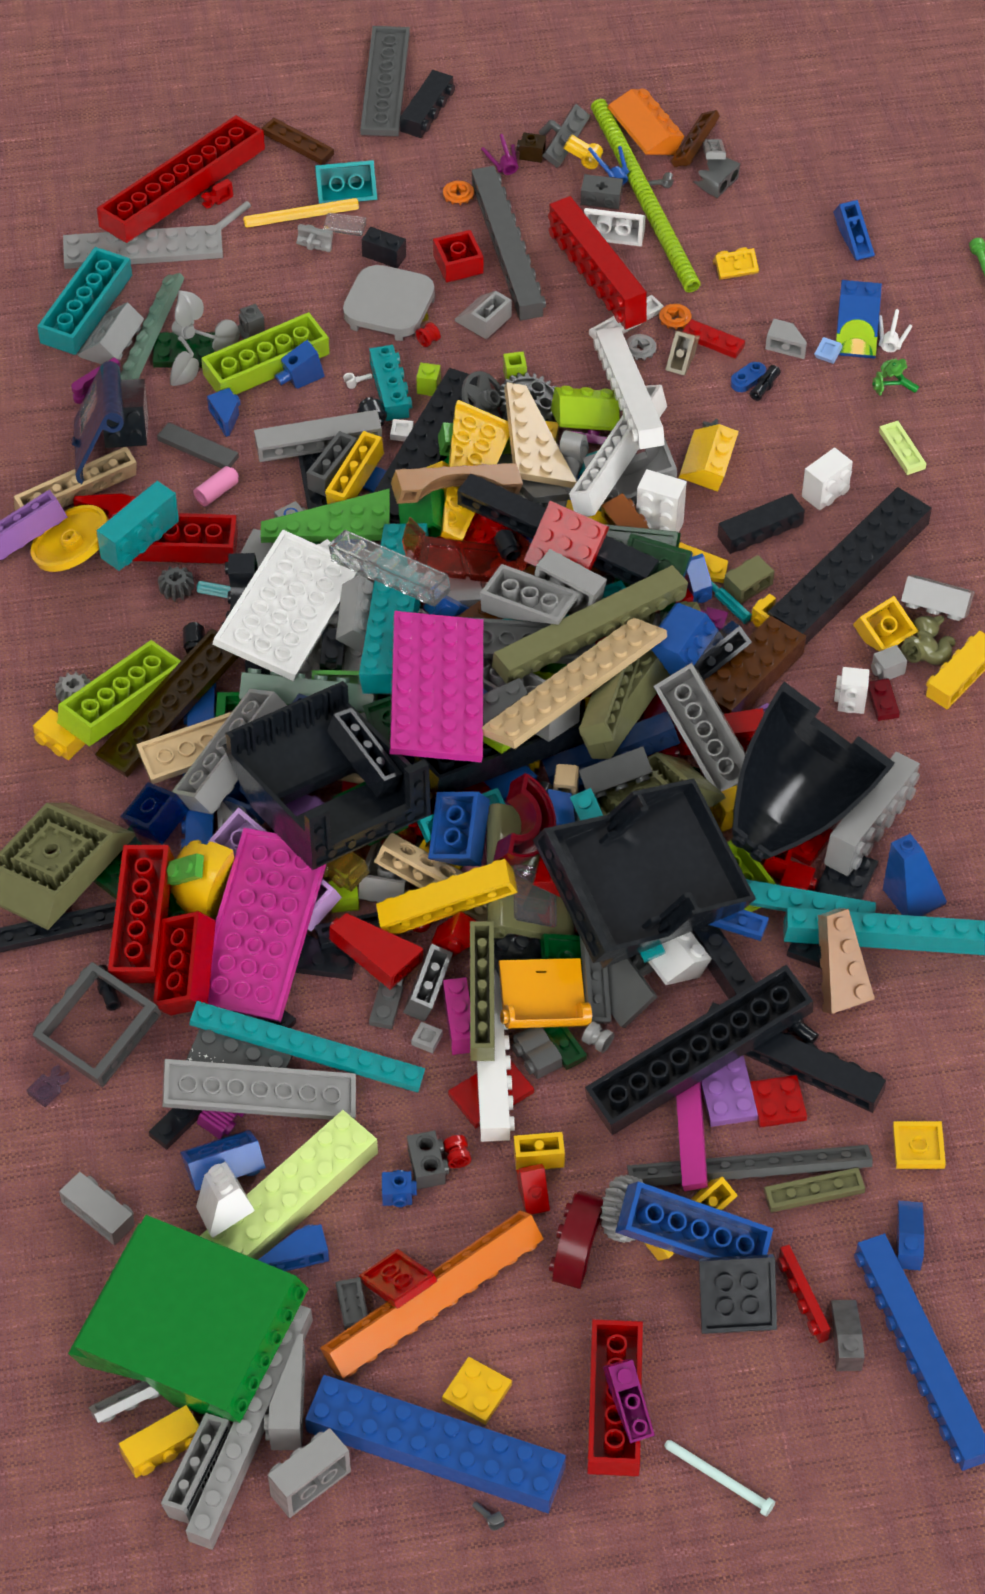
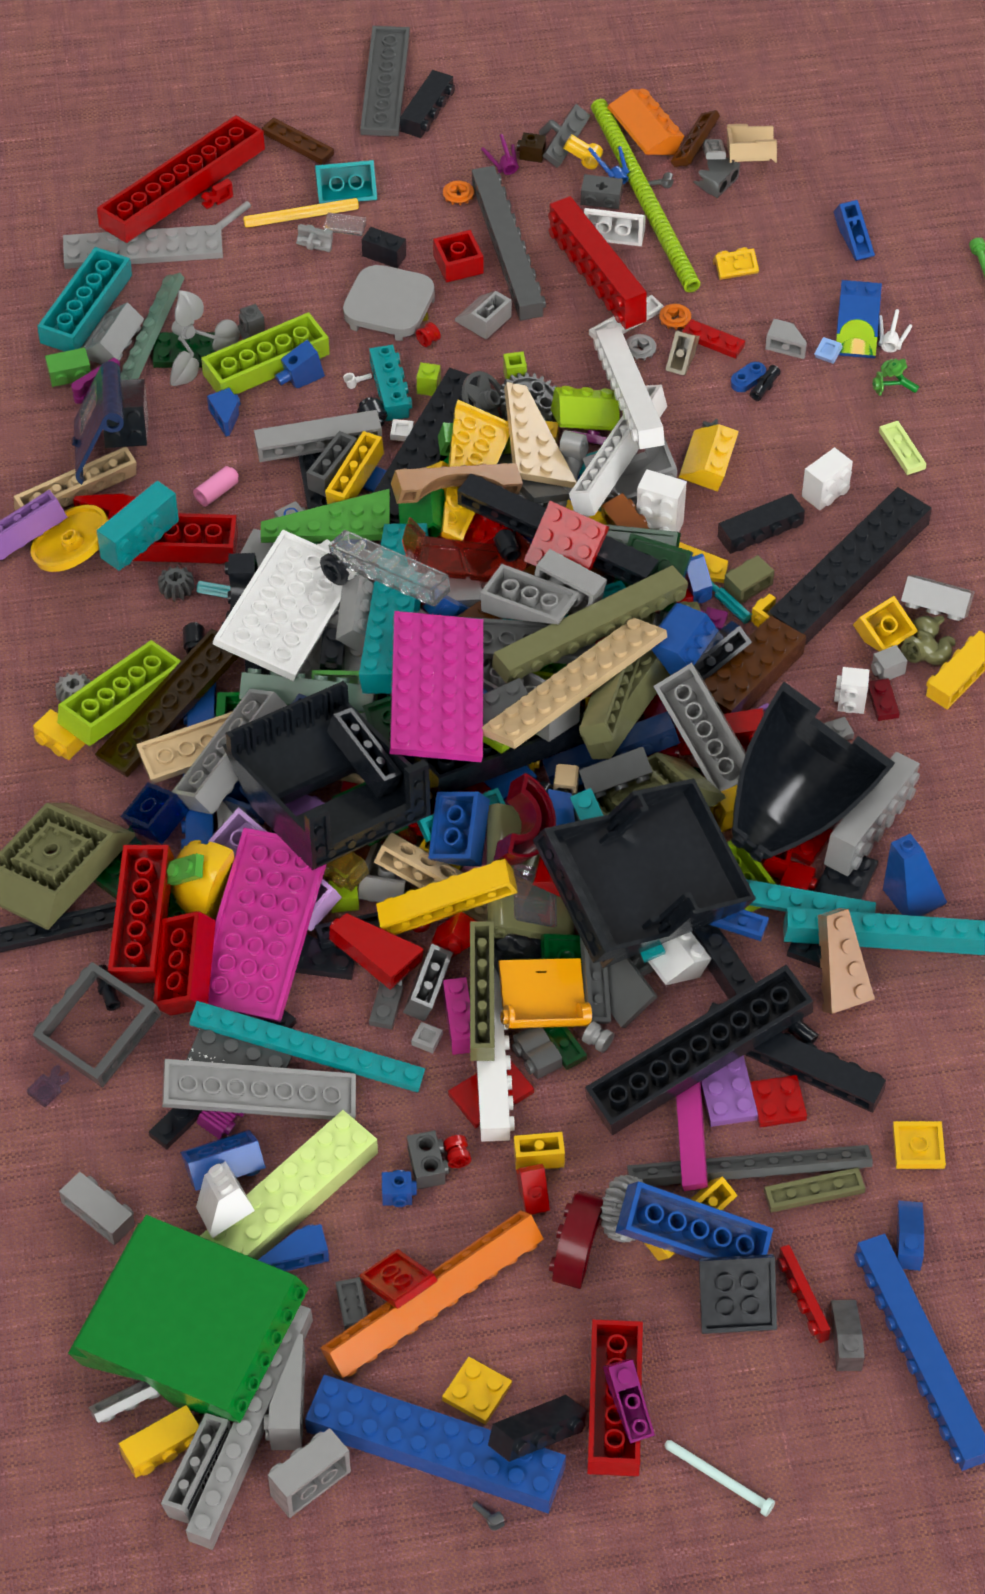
dark grey tile [157,422,239,468] -> none
none -> bright green brick [45,347,91,387]
none -> black gear [320,553,350,585]
none -> black brick [488,1395,587,1462]
none -> tan piece [727,124,777,163]
none -> light grey plate [825,717,854,740]

